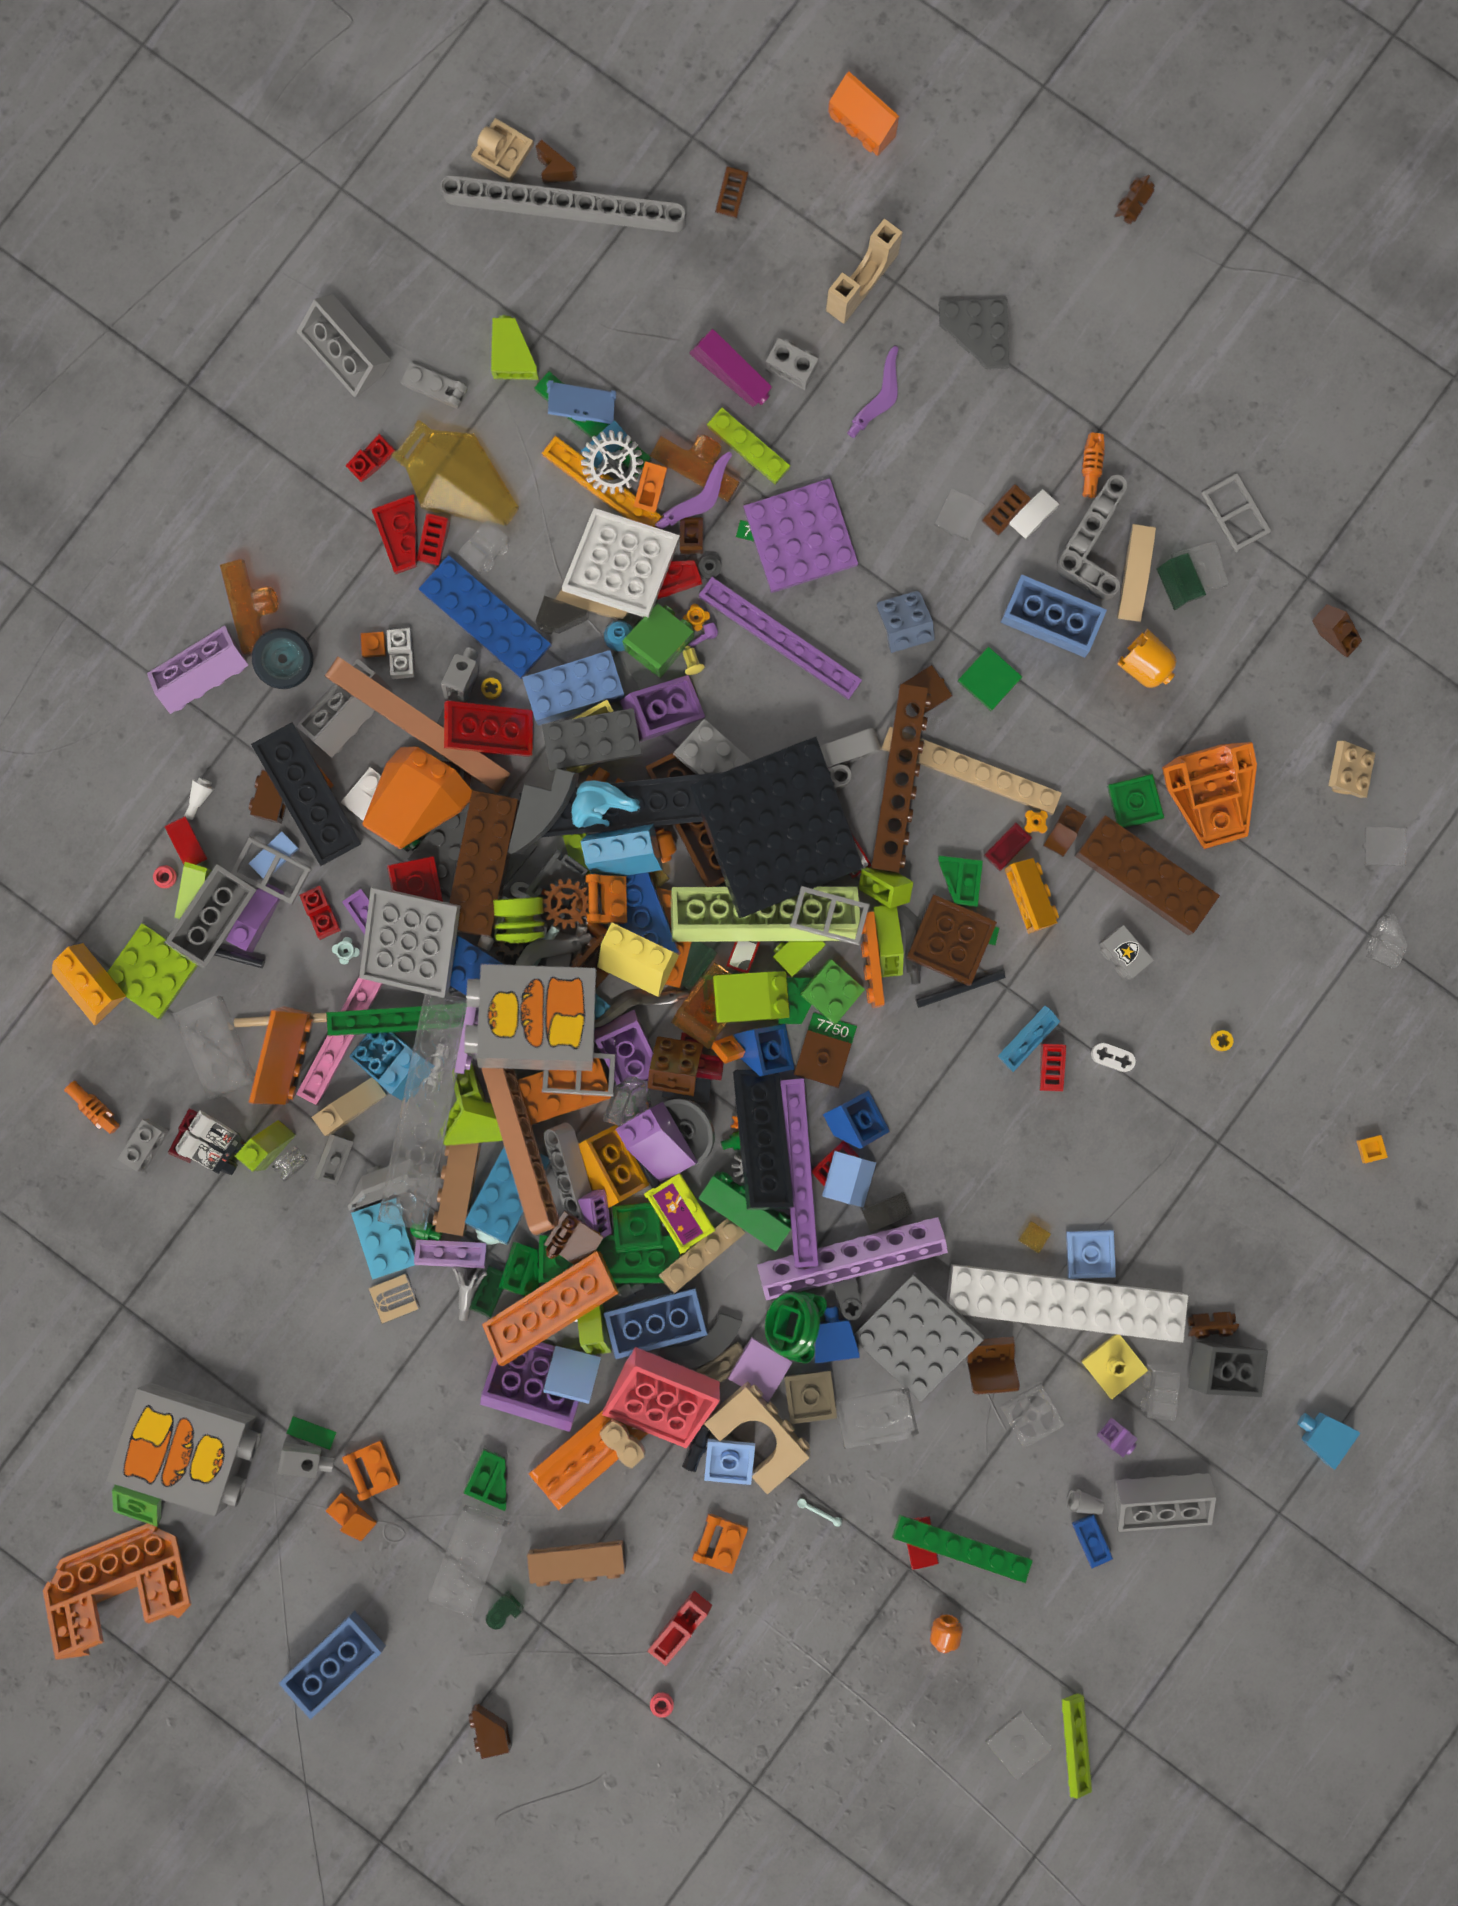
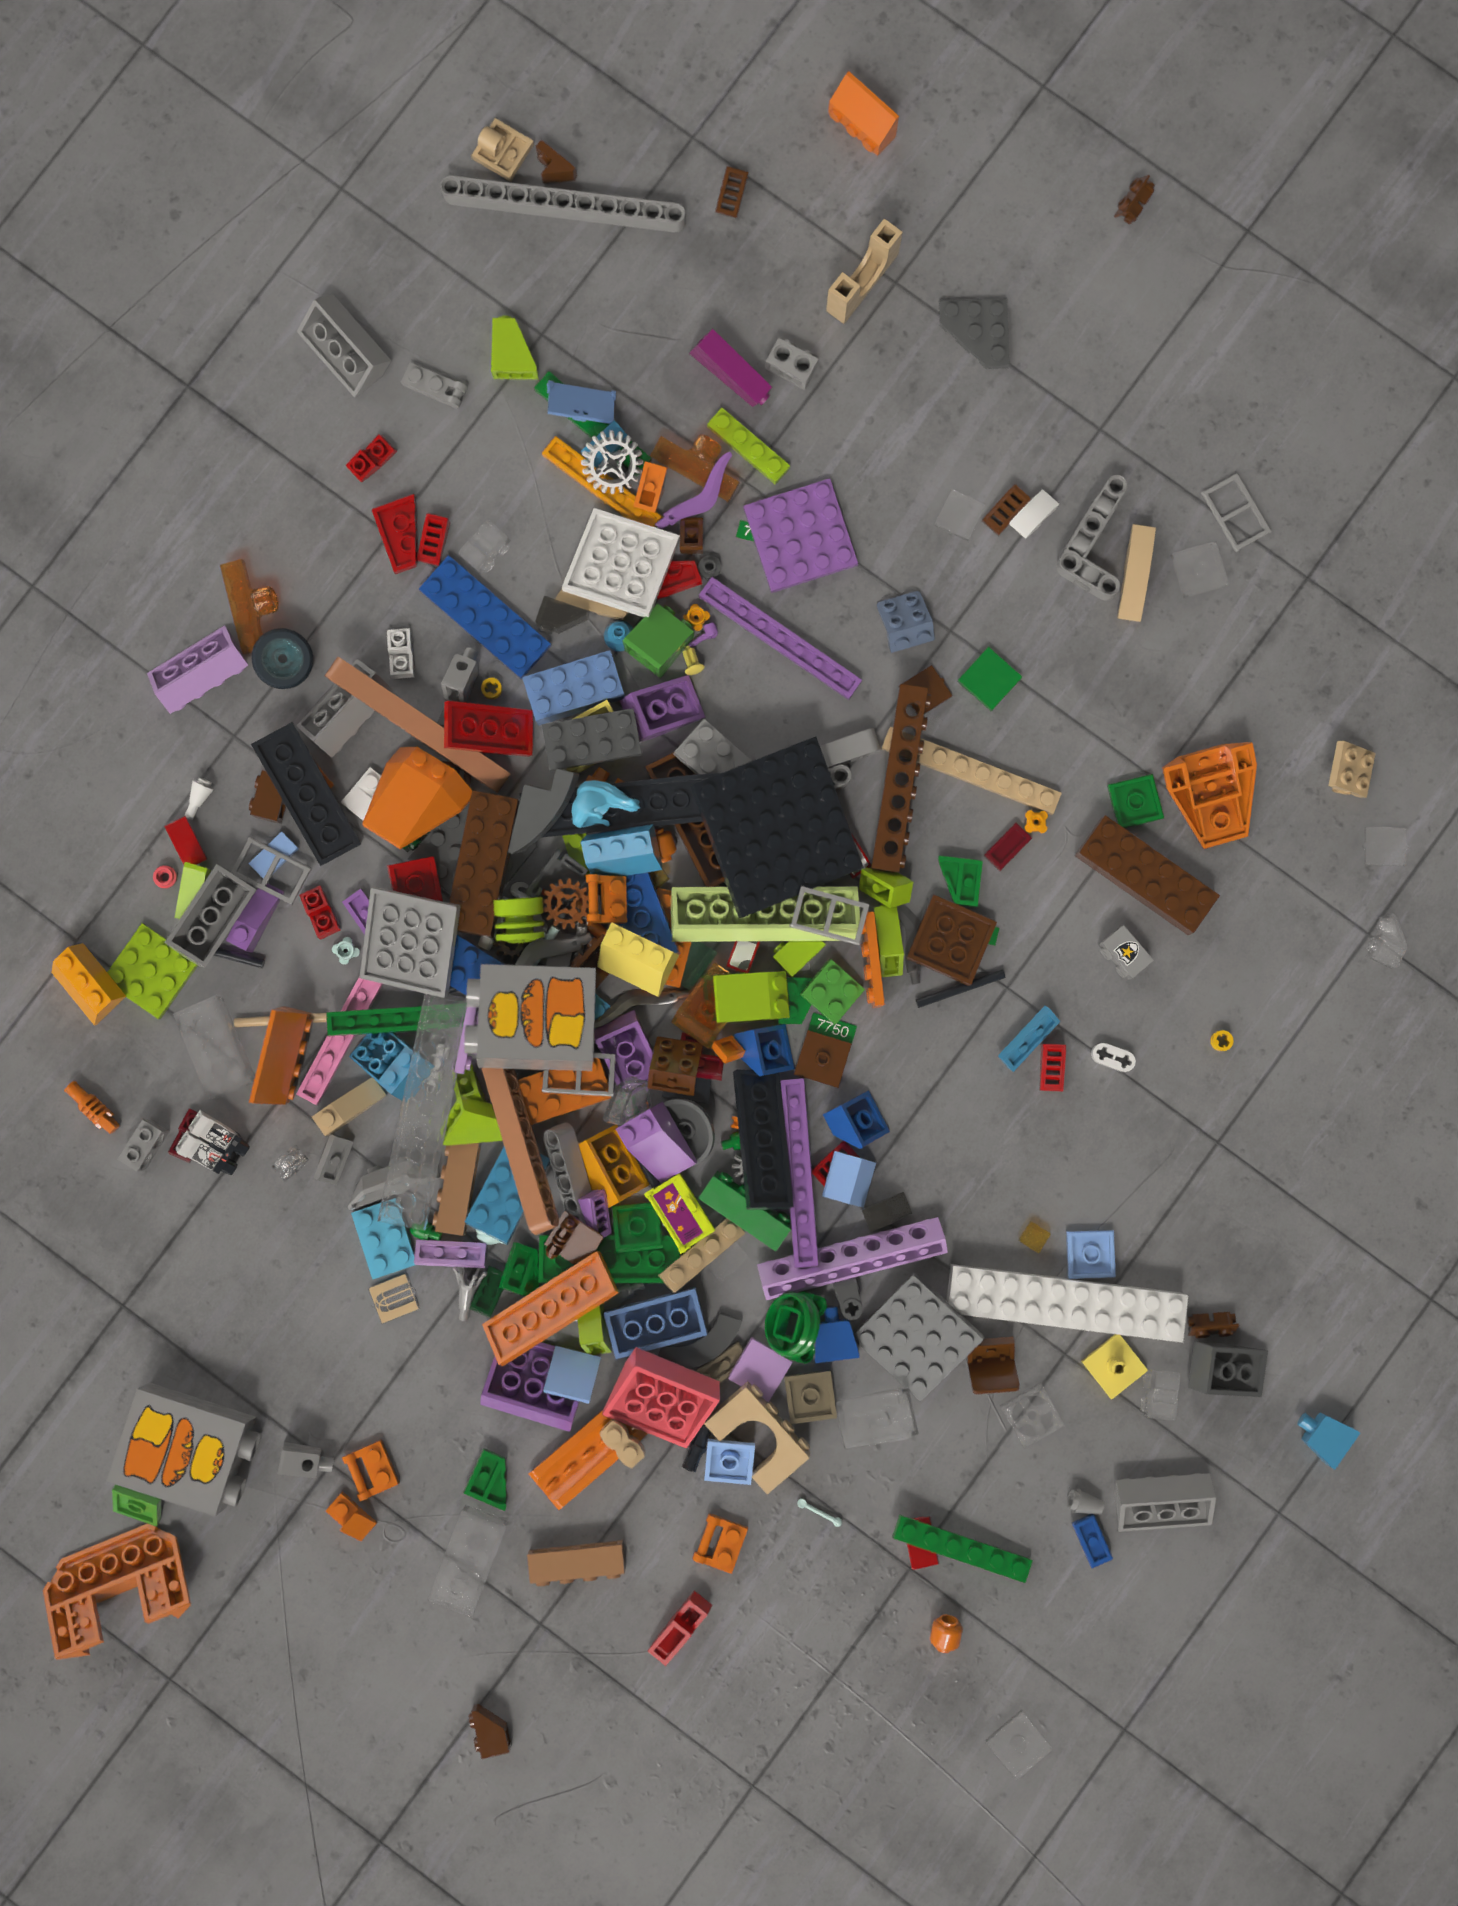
lime slope [235,1120,296,1172] -> none
medium blue brick [279,1610,386,1719] -> none
green sticker [286,1416,337,1450] -> none
orange plate [361,632,386,658] -> none
clear yellow windscreen [391,420,519,526] -> none
clear green leg [486,1590,524,1630] -> none
coral plate [650,1692,674,1717] -> none
medium lavender piece [847,346,898,438] -> none
medium blue brick [1000,574,1107,658] -> none
light orange slope [1005,858,1059,934] -> none
reddish brown slope [1043,805,1087,857] -> none
lime plate [1062,1694,1092,1799] -> none
orange hinge [1082,432,1105,498] -> none
medium lavender slope [1097,1417,1137,1457] -> none
light orange cylinder [1117,629,1177,688] -> none
clear green panel [1156,553,1206,610] -> none
reddish brown slope [1312,604,1362,658] -> none
light orange plate [1357,1135,1388,1163] -> none

